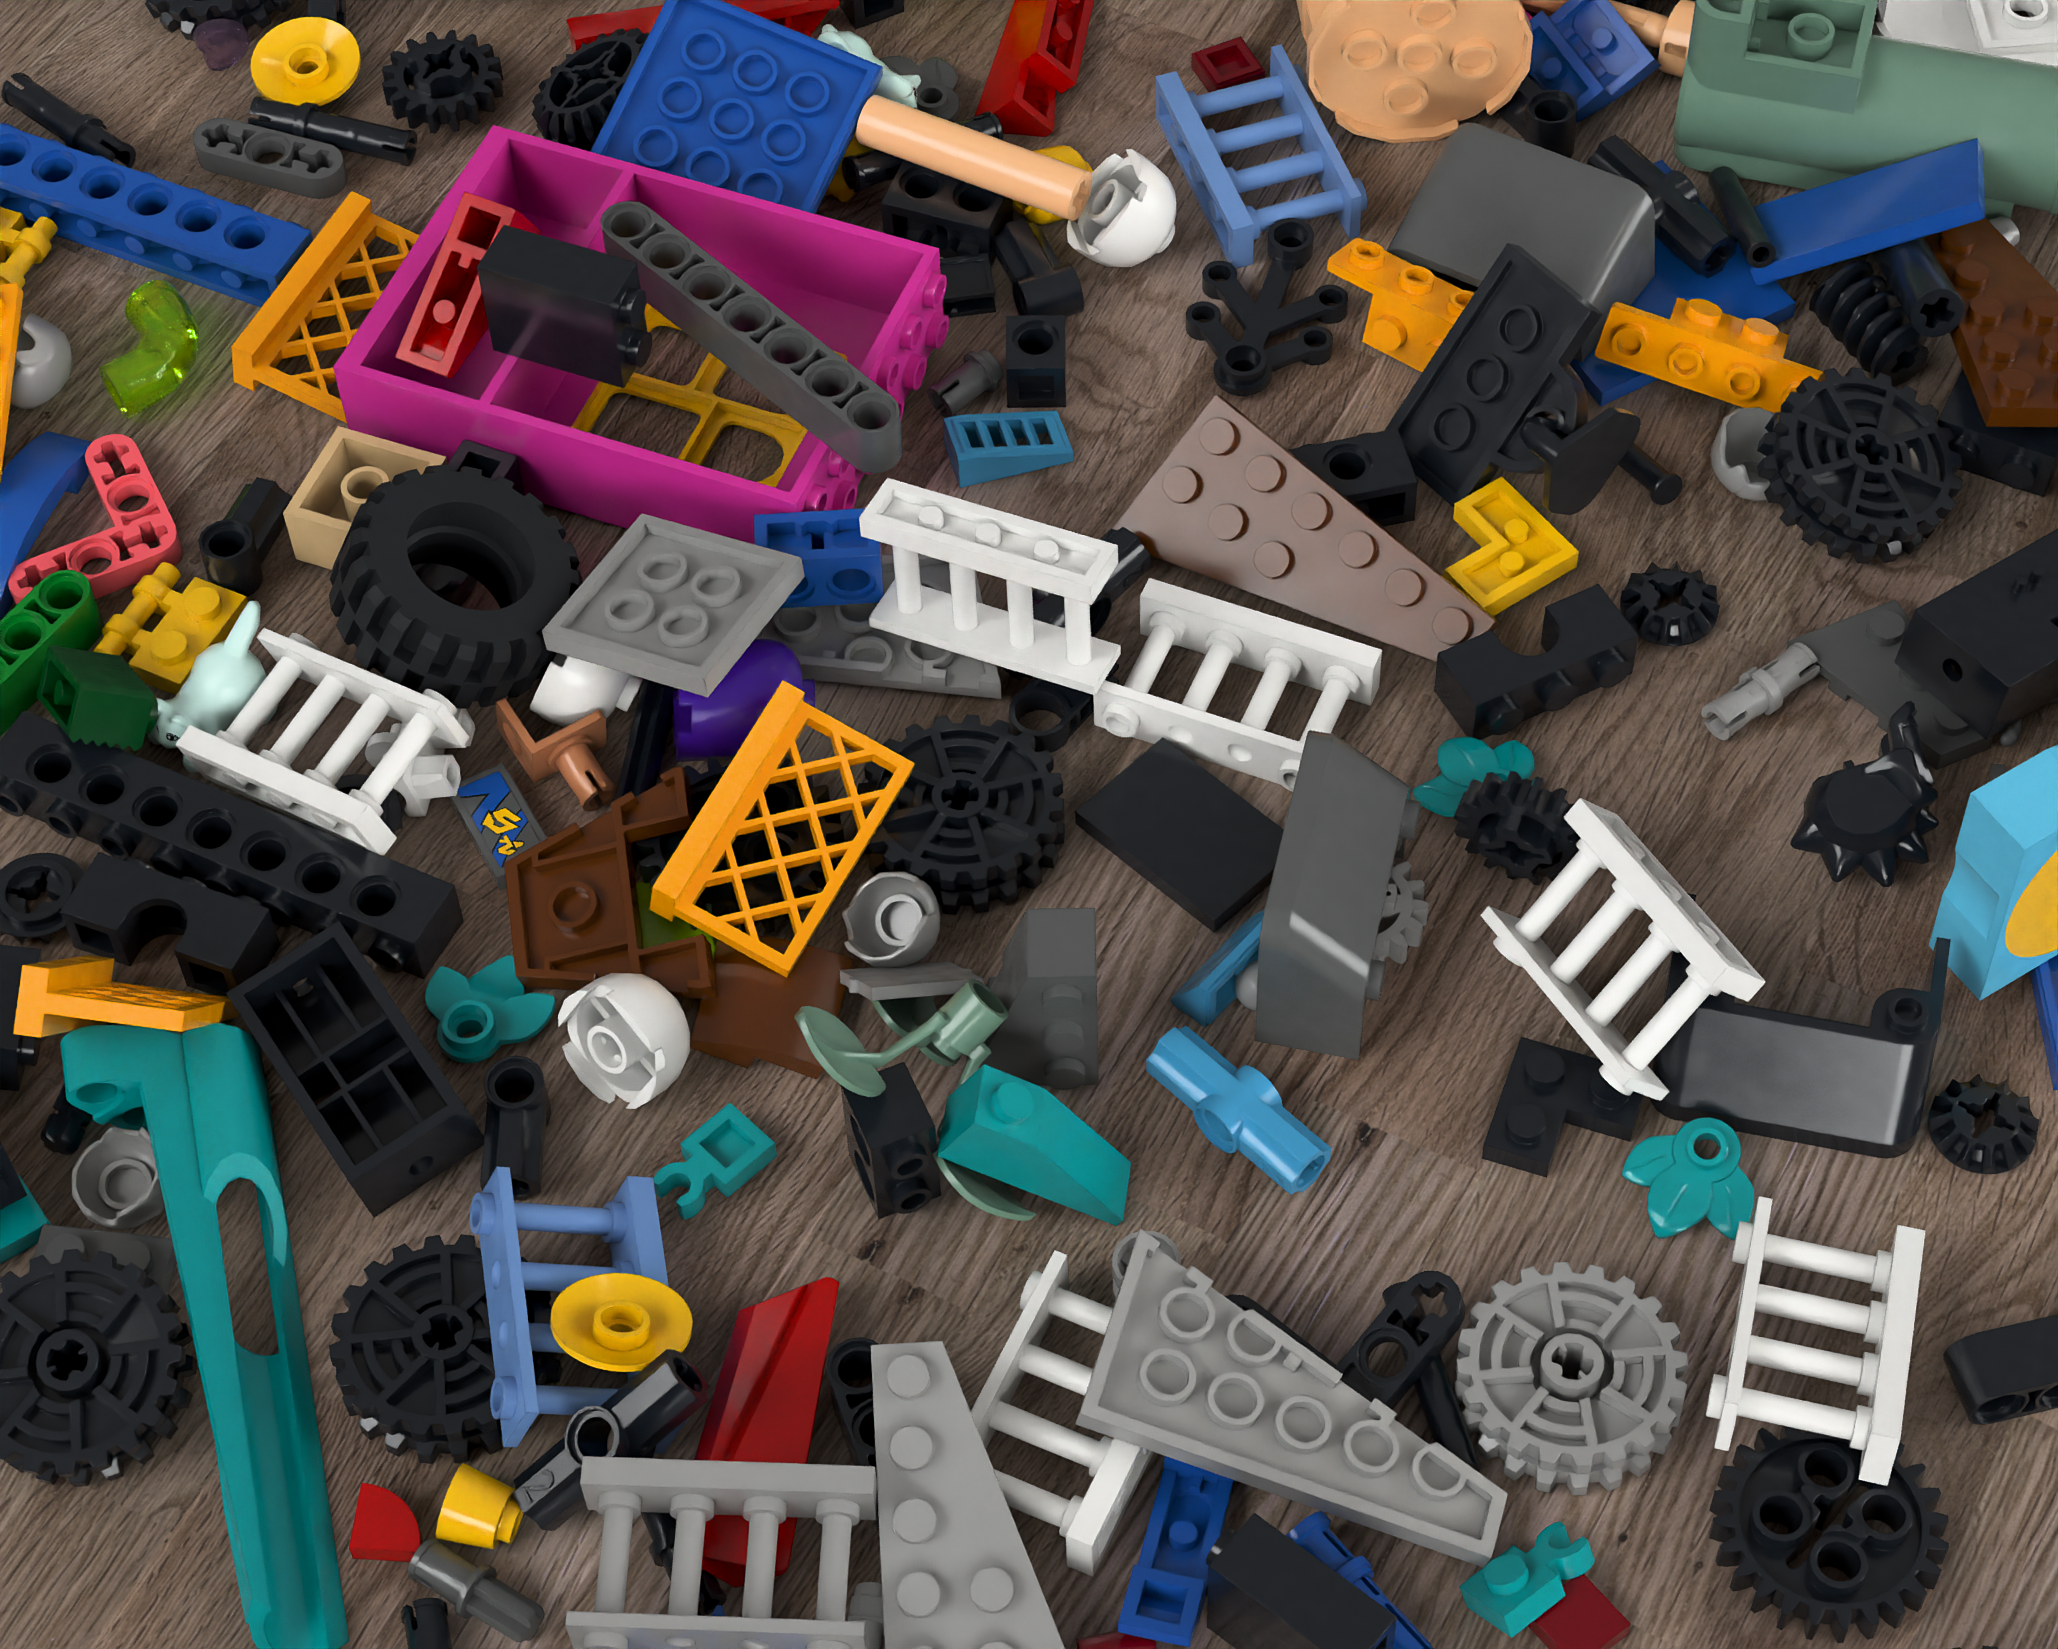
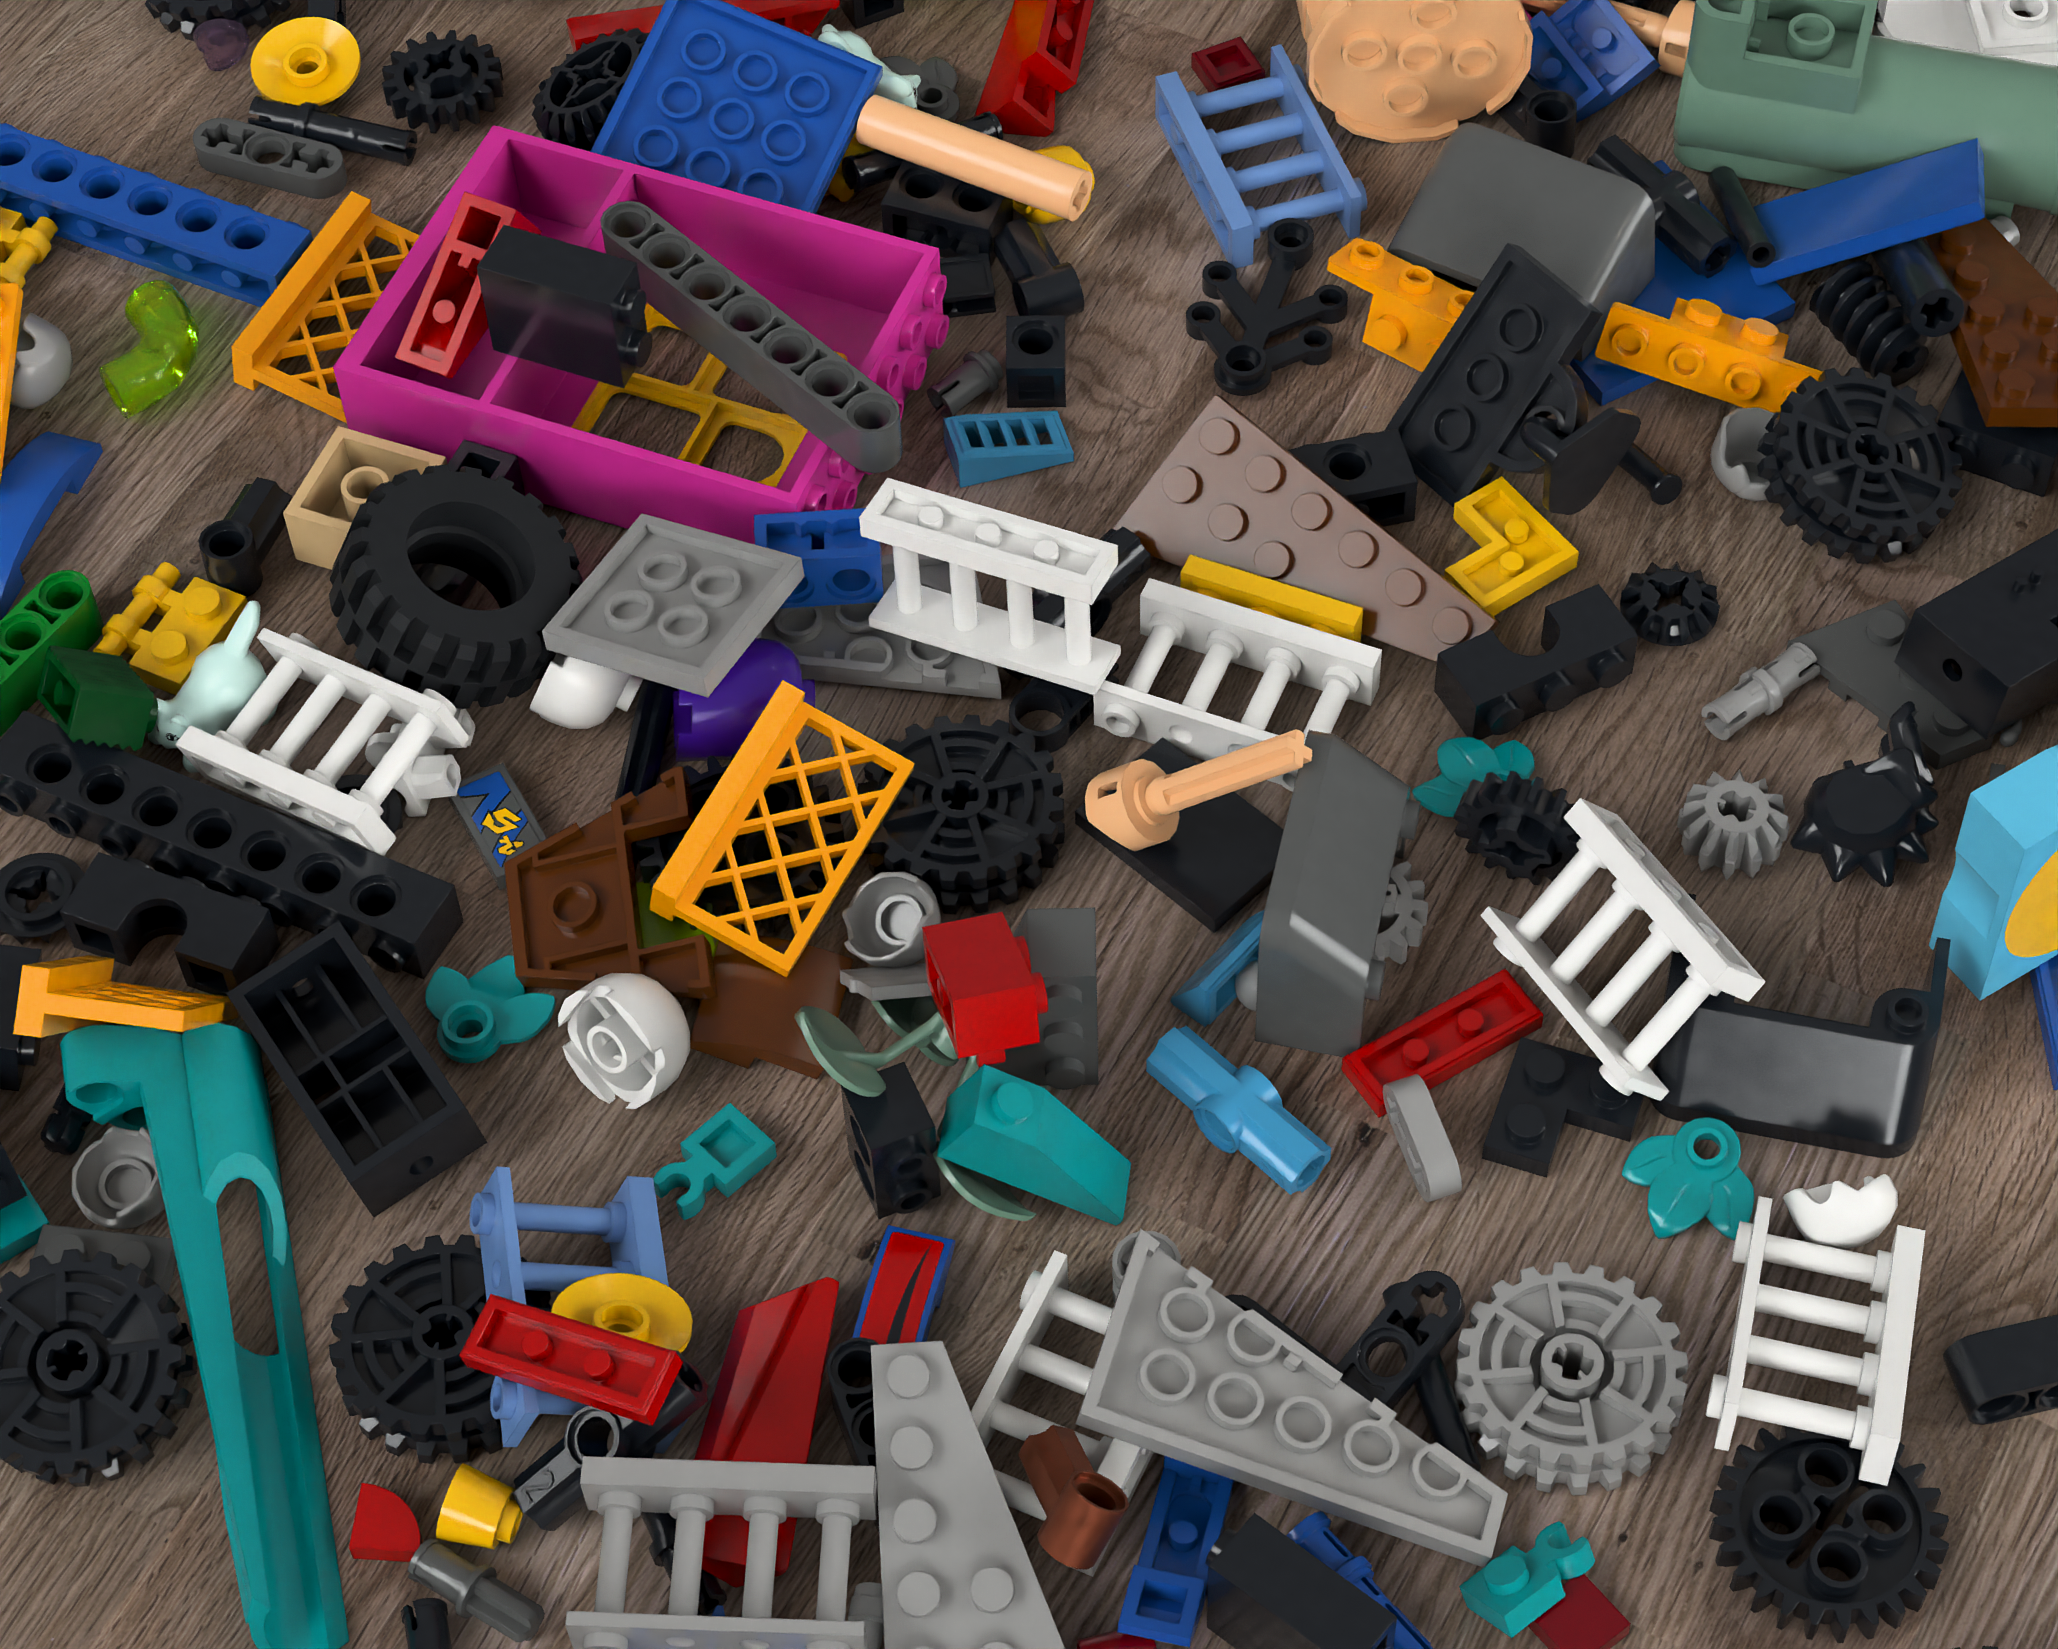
black pin [1,72,136,168] -> none
coral beam [8,434,183,605] -> none
black piece [480,1055,552,1200] -> none
nougat bracket [495,698,617,812] -> none
white cylinder [1066,149,1176,267] -> none
black gear [1928,1073,2040,1174] -> none
none -> red tile [459,1294,683,1426]
none -> red slope [852,1225,955,1344]
none -> red brick [922,912,1048,1067]
none -> copper piece [1018,1425,1129,1570]
none -> light nougat piece [1085,729,1312,851]
none -> yellow plate [1180,554,1363,643]
none -> red tile [1341,968,1544,1118]
none -> light grey beam [1383,1074,1462,1203]
none -> light grey gear [1677,769,1790,881]
none -> white hair [1783,1174,1898,1250]

